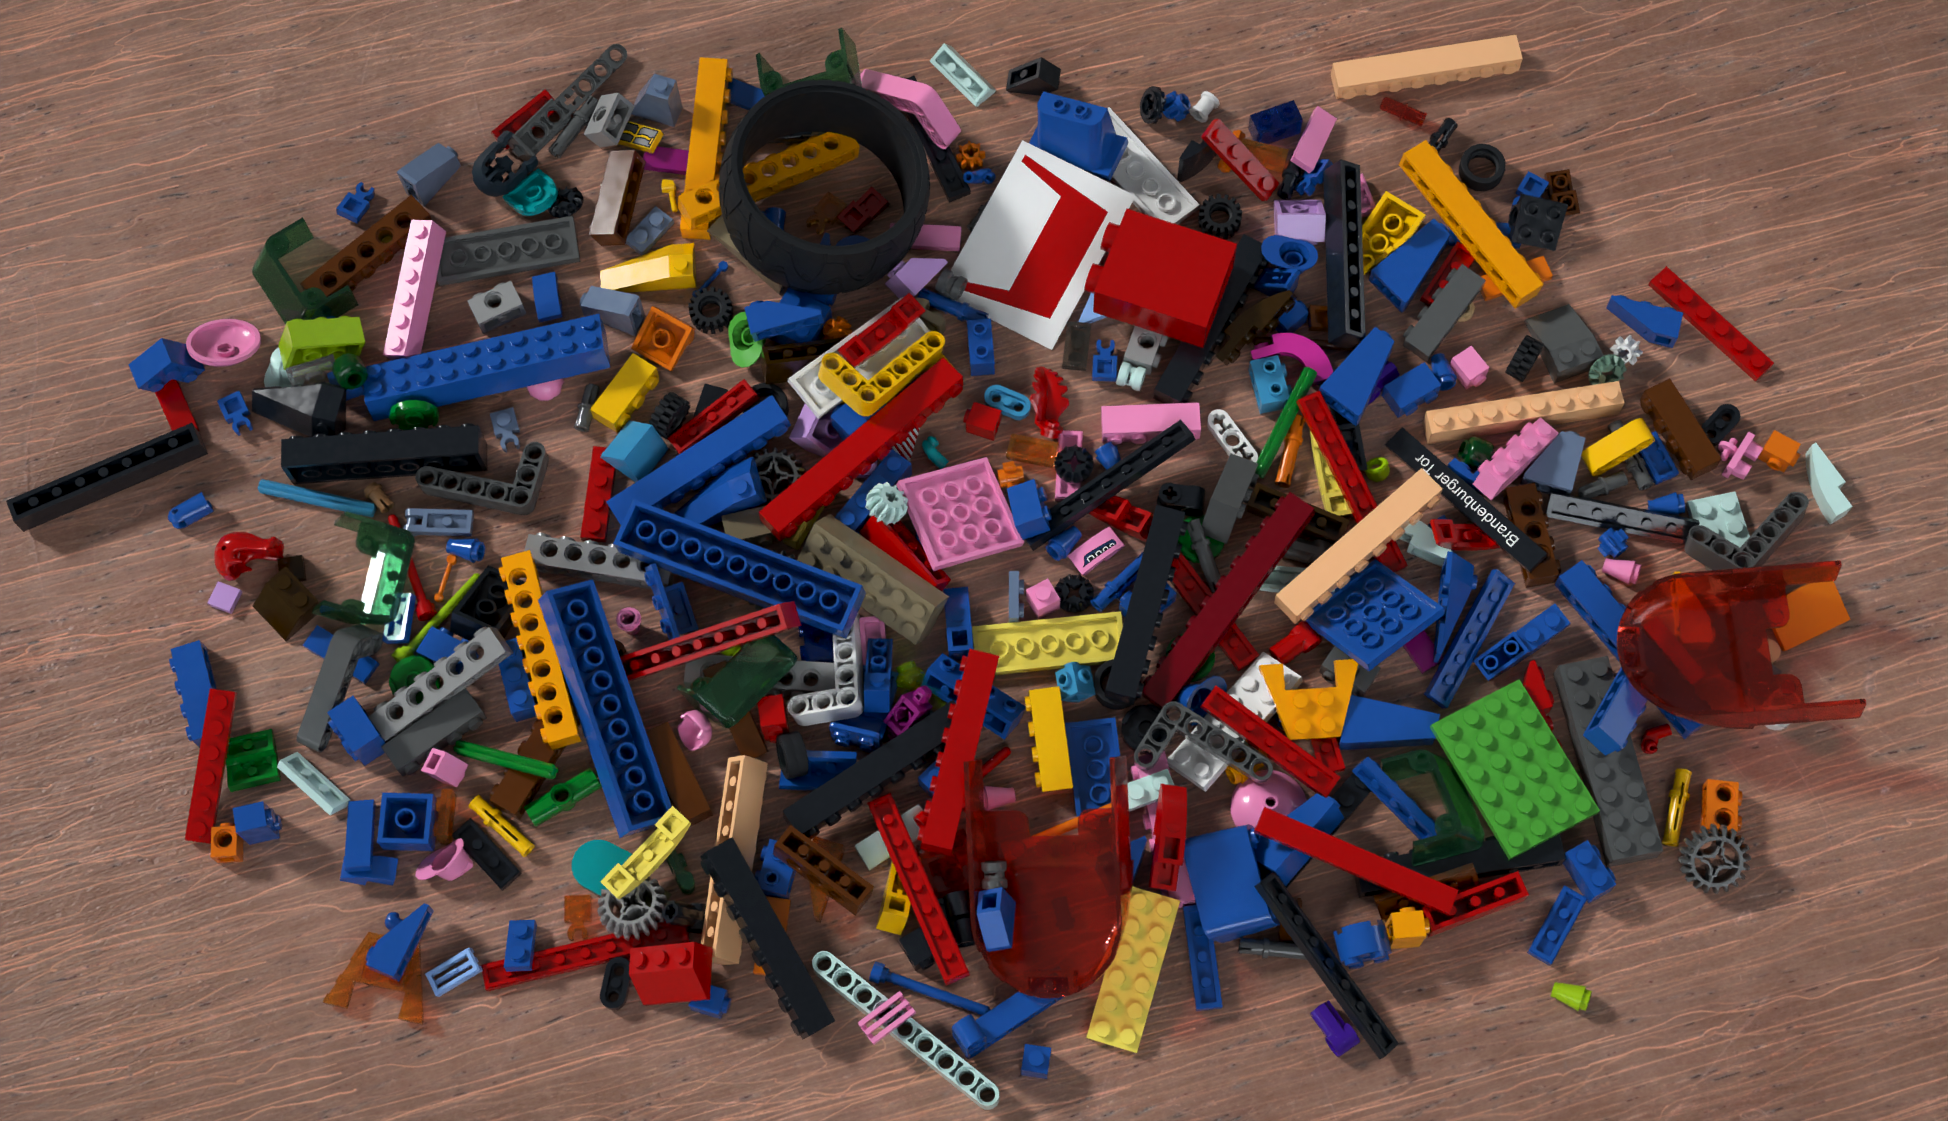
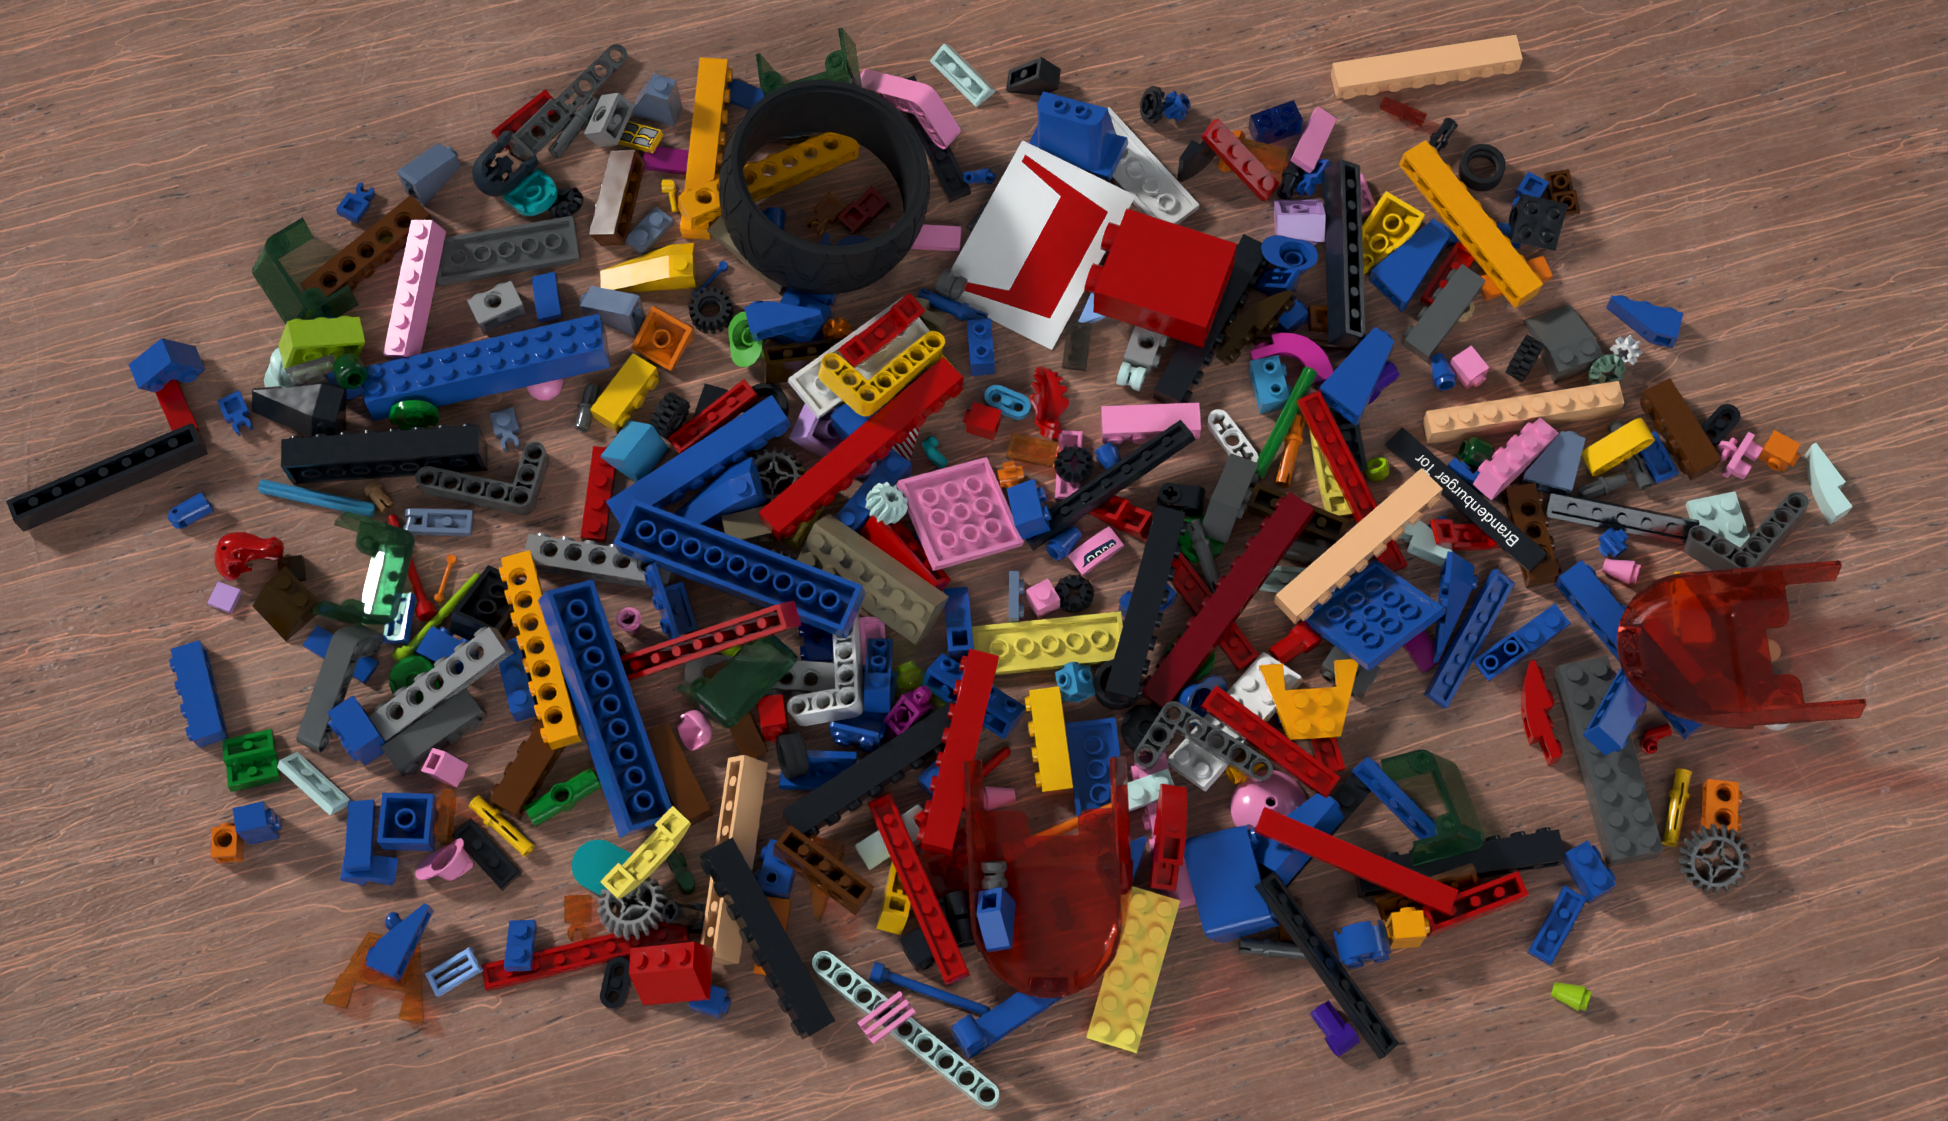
red plate [185,688,237,844] -> none
bright pink dish [186,319,261,367] -> none
blue cone [446,539,485,563] -> none
green axle [453,740,559,779] -> none
lavender slope [885,258,948,299] -> none
orange gear [956,141,986,172] -> none
blue brick [1021,1044,1051,1079] -> none
blue pin [1090,552,1143,612] -> none
blue plate [1092,339,1117,382] -> none
blue plate [1183,905,1223,1011] -> none
white bush [1189,91,1220,123] -> none
black tyre [1198,194,1242,240] -> none
blue slope [1338,695,1440,750] -> none
blue brick [1381,362,1441,418] -> none
bright green plate [1430,679,1600,860] -> none
blue cone [1647,492,1685,516] -> none
red plate [1648,266,1774,382] -> none
orange tile [1762,574,1851,651] -> none

